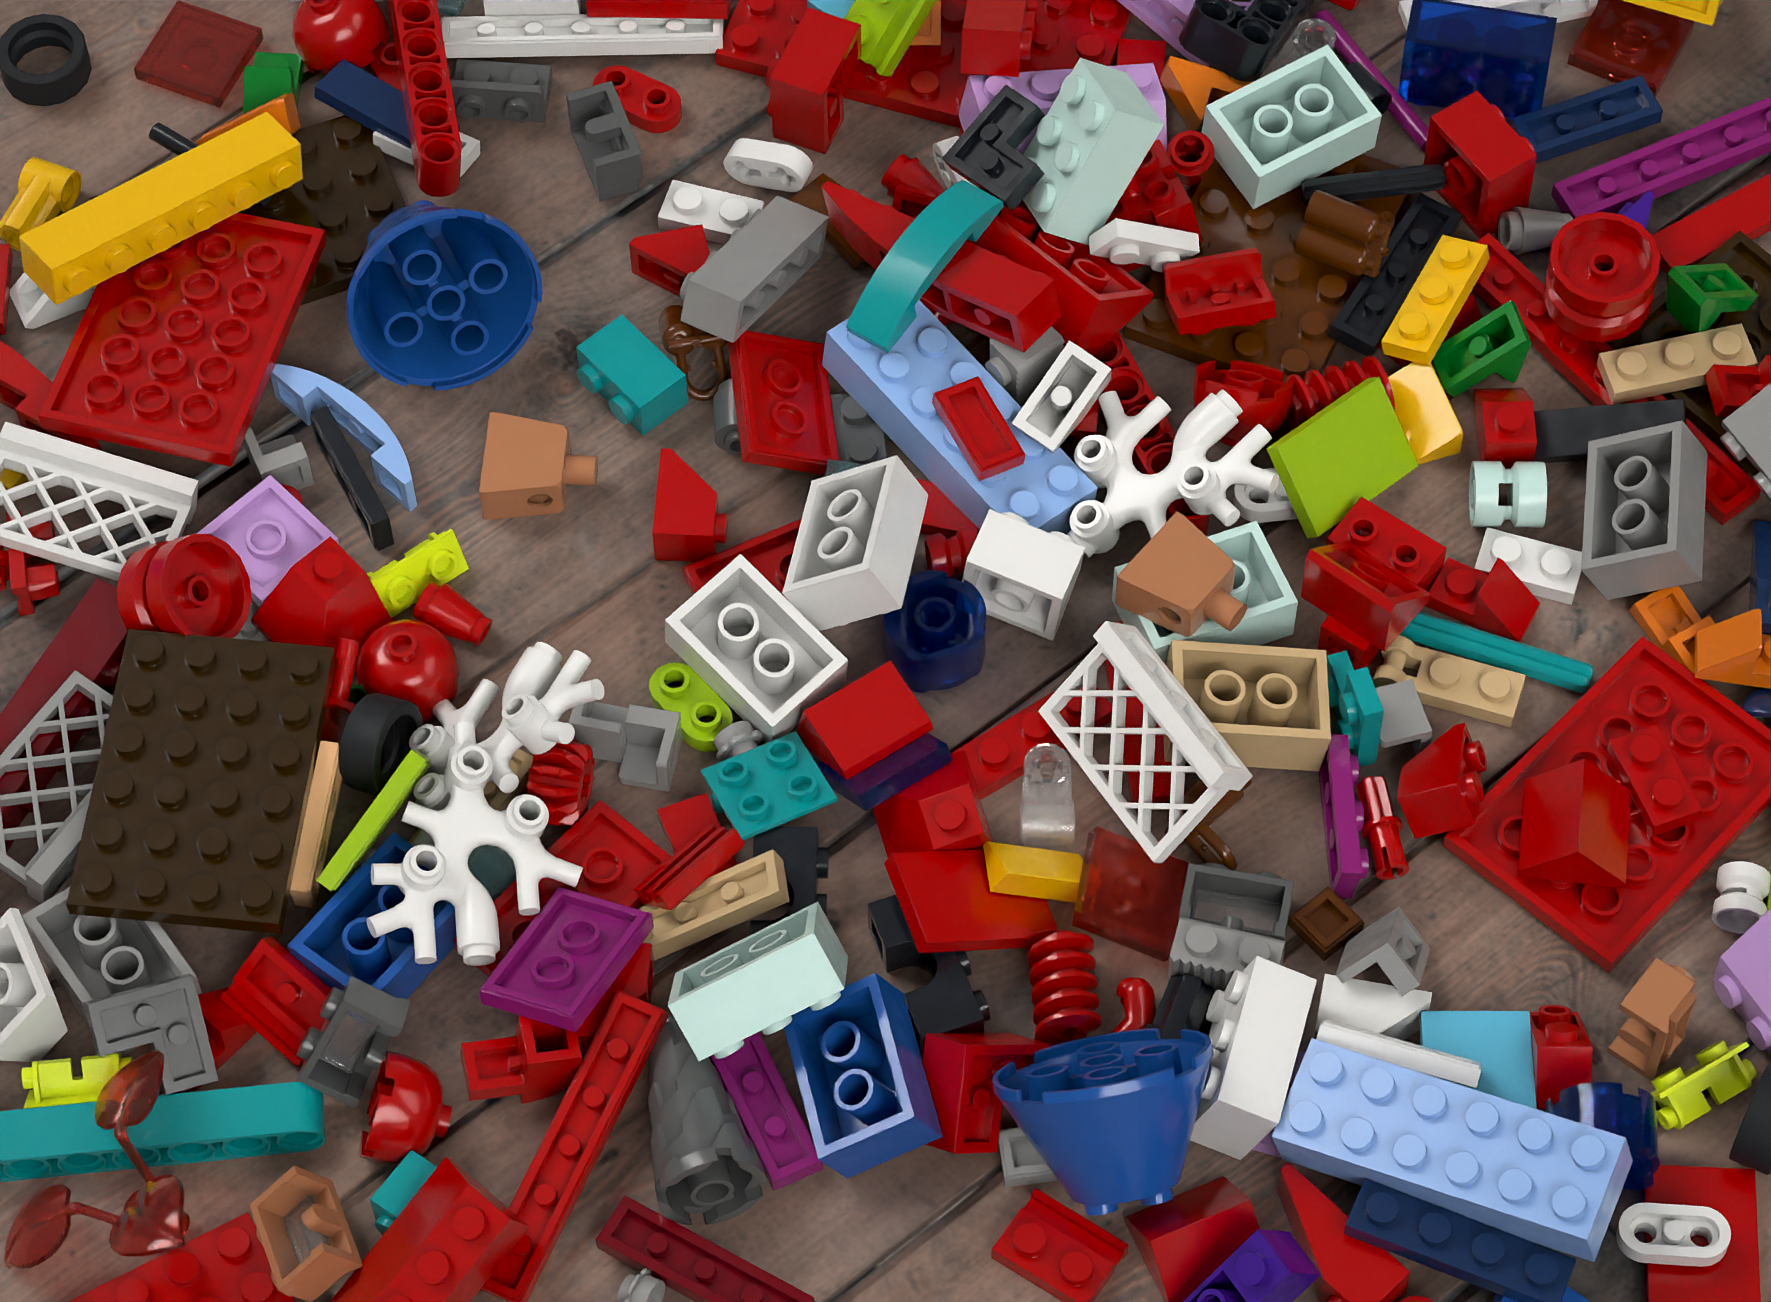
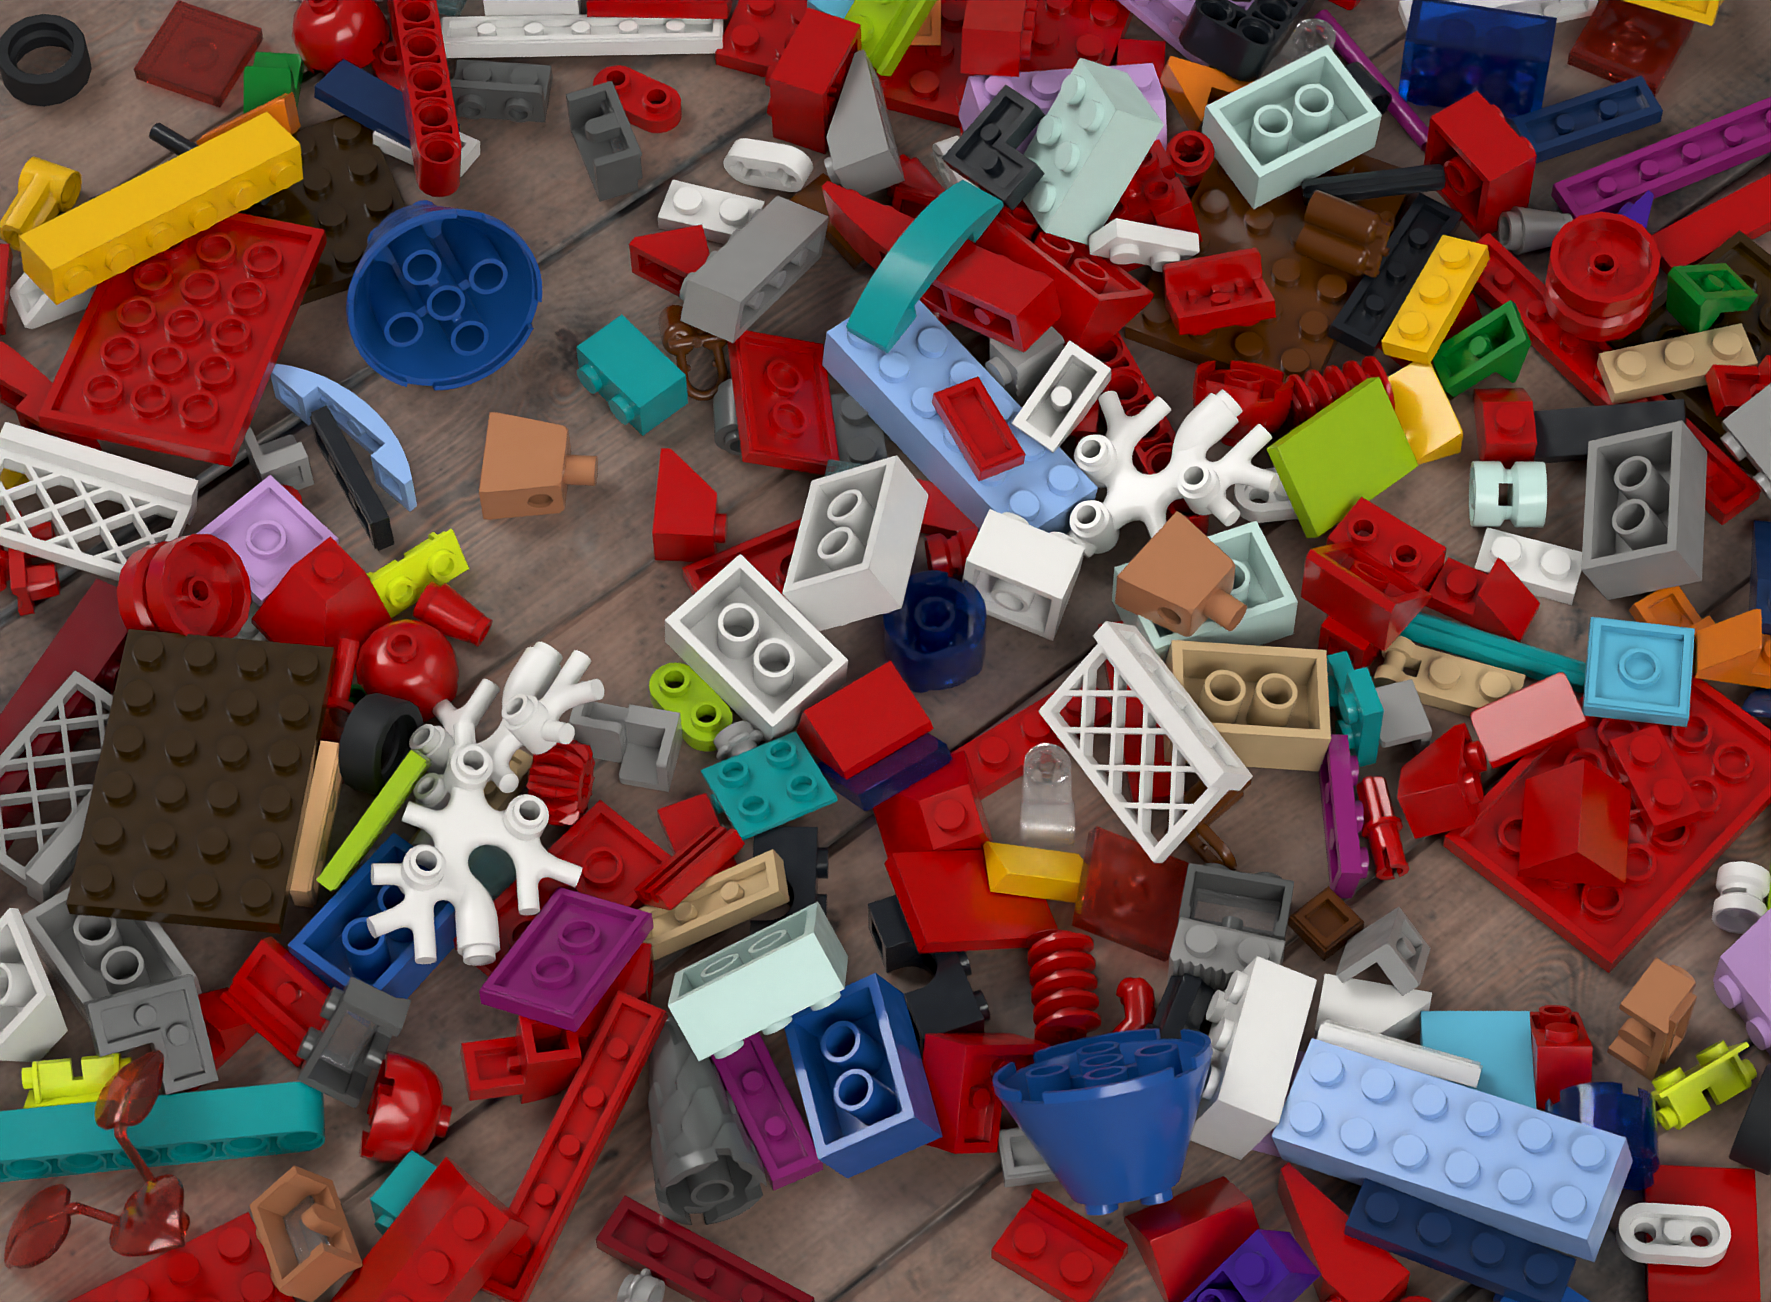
none -> light grey slope [824,49,905,196]
none -> slope [1470,672,1589,769]
none -> medium azure tile [1582,617,1695,727]

